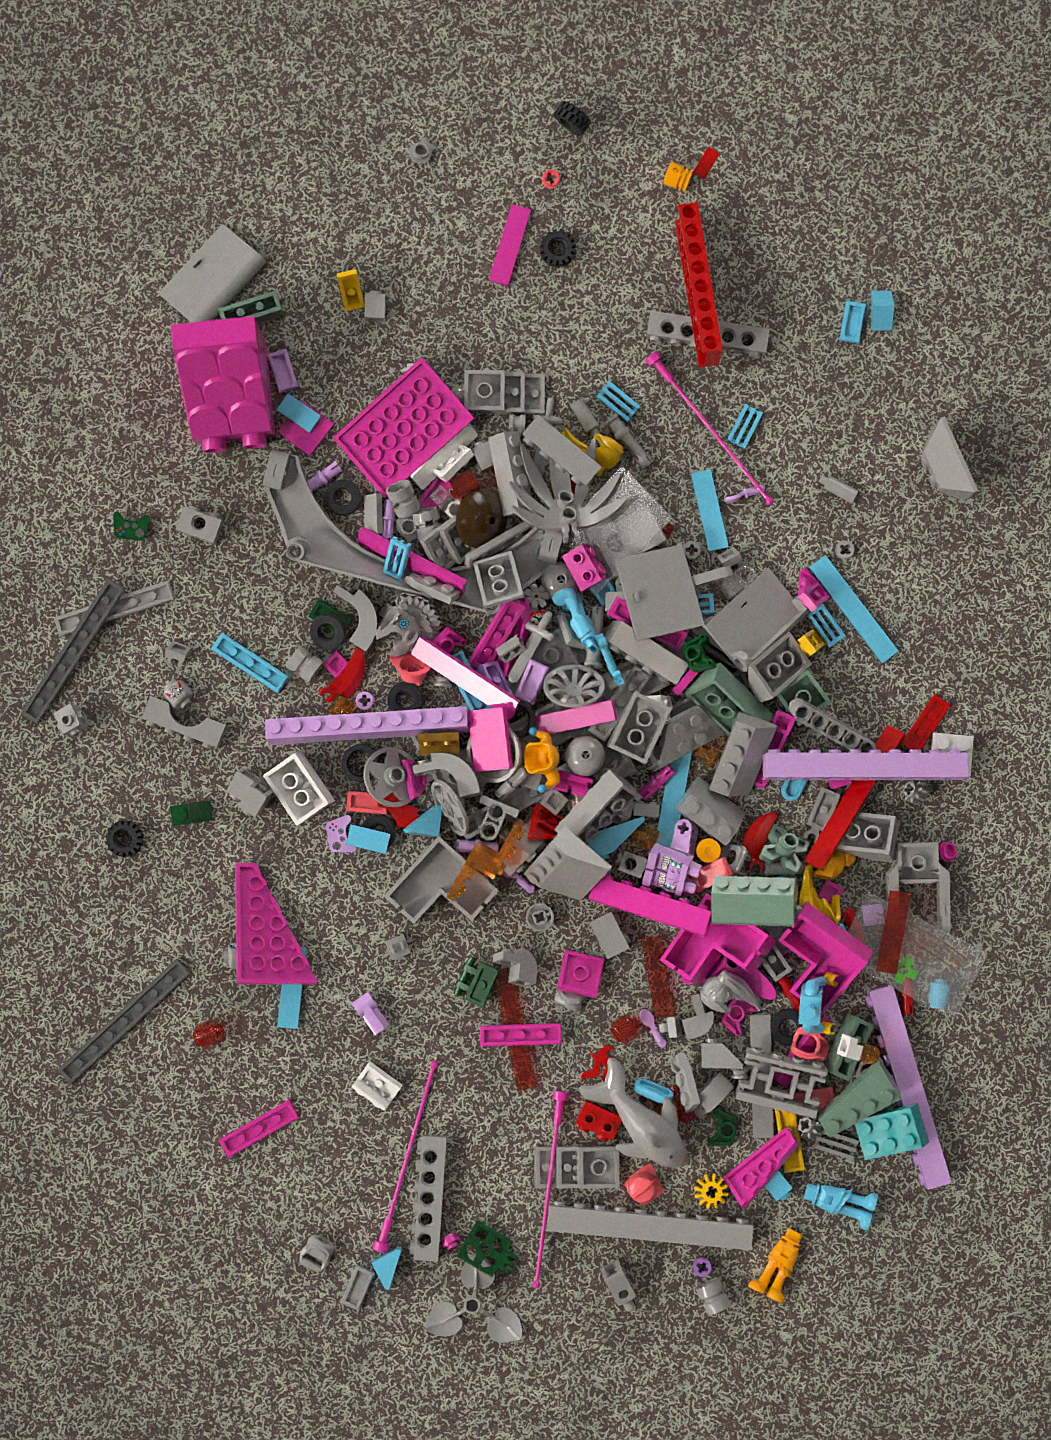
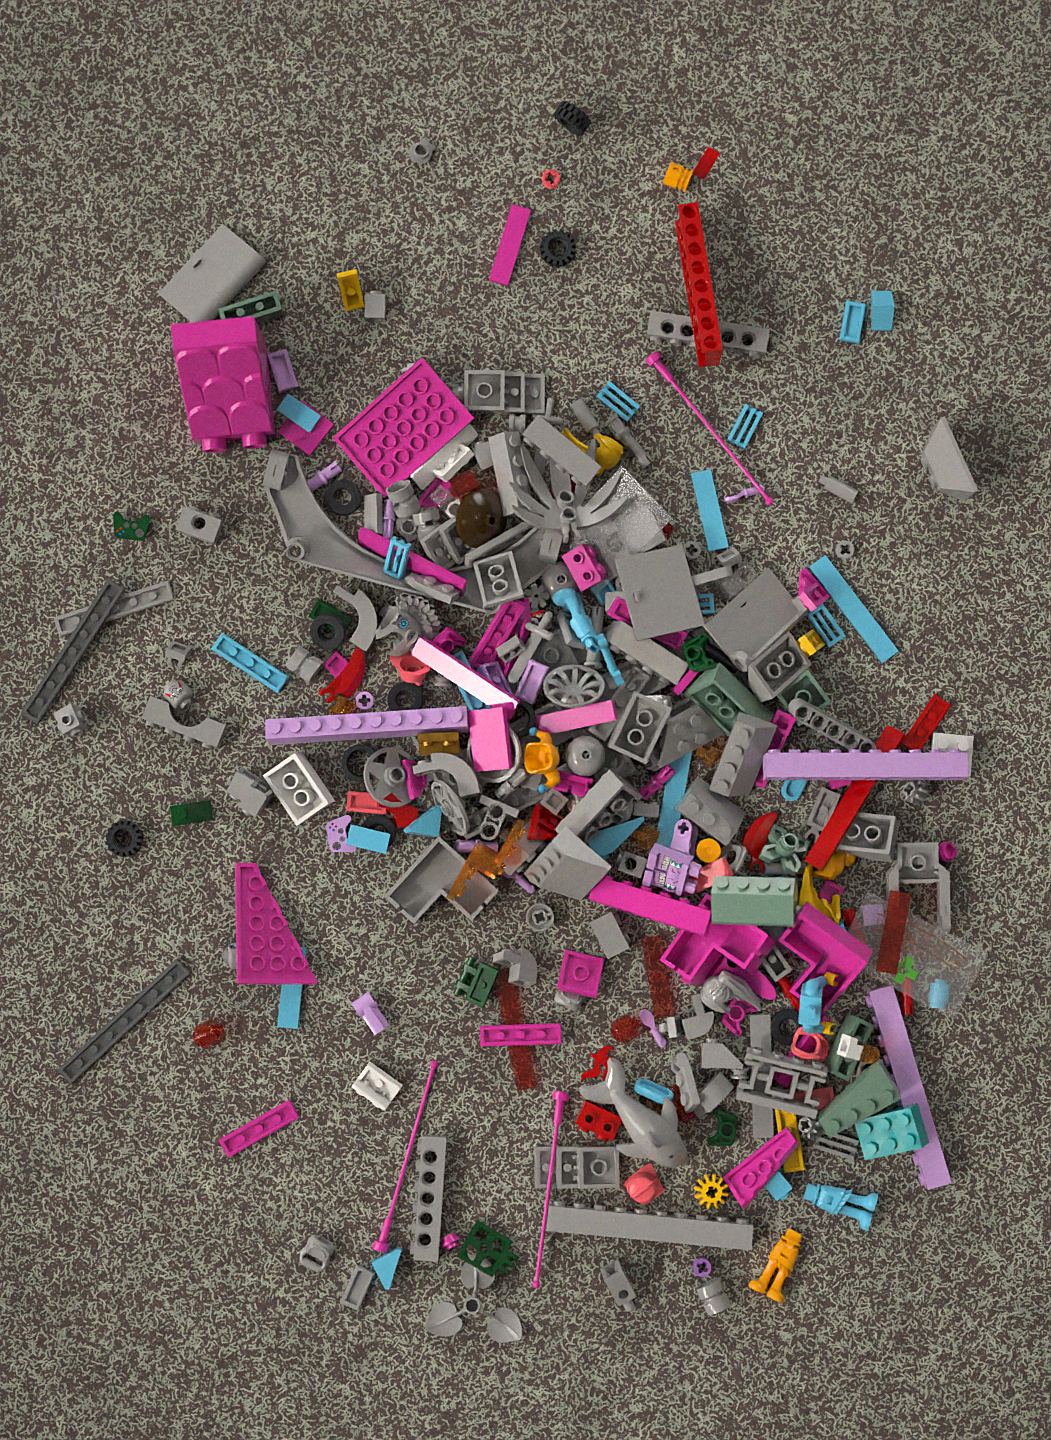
light grey tile [385,934,411,960] -> none

